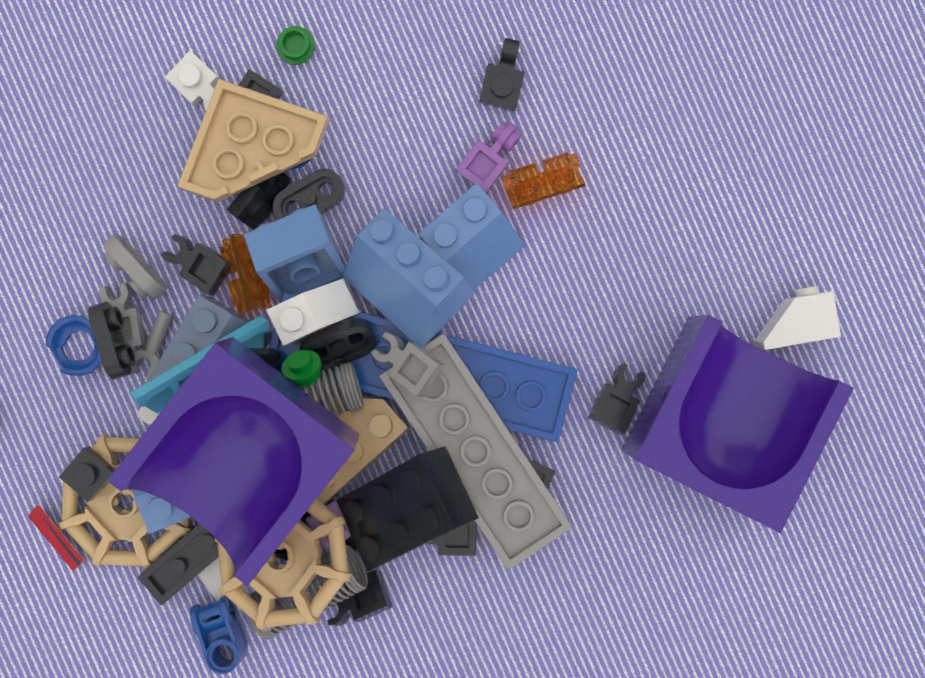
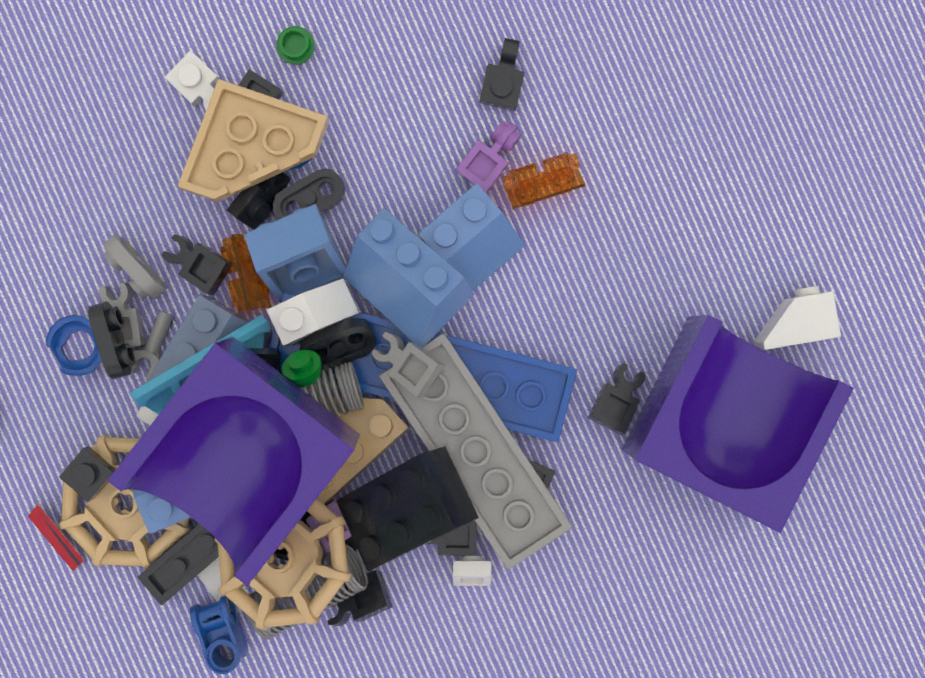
none -> white plate [453,556,491,586]

